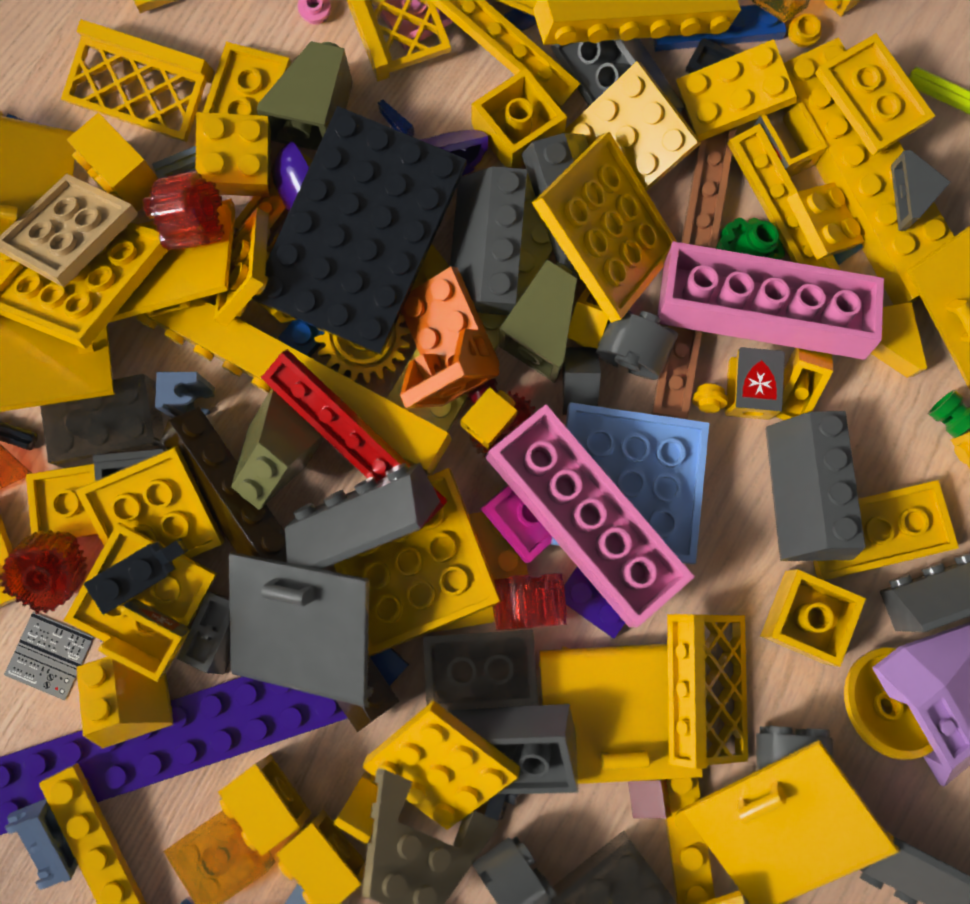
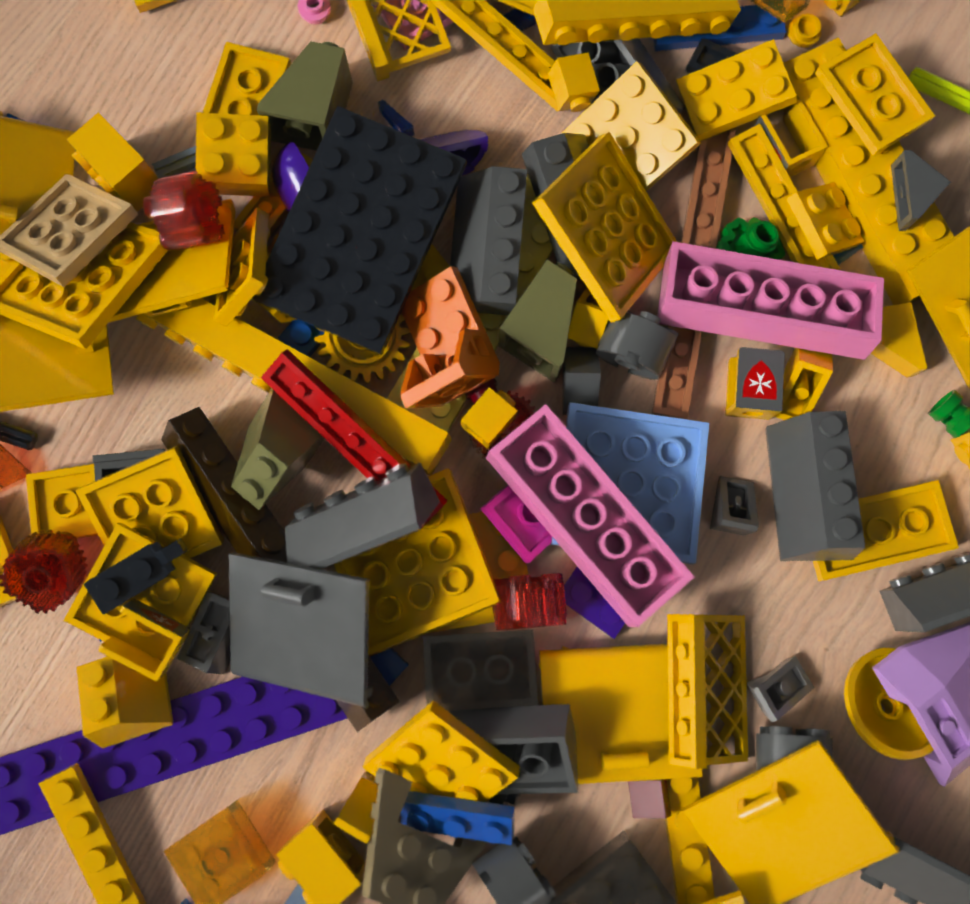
light grey sticker [4,612,93,700] -> none
sand blue hinge [5,799,78,889] -> none
clear smoke brick [40,374,167,468] -> none
yellow fence [61,19,215,143] -> none
sand blue hinge [155,372,215,418] -> none
yellow brick [218,754,312,857] -> none
yellow brick [471,68,567,168] -> none
yellow plate [692,384,728,413] -> none
yellow brick [760,569,866,667] -> none
none -> blue plate [401,791,515,845]
none -> yellow brick [548,53,600,112]
none -> dark grey slope [710,476,759,535]
none -> light grey slope [747,656,814,722]

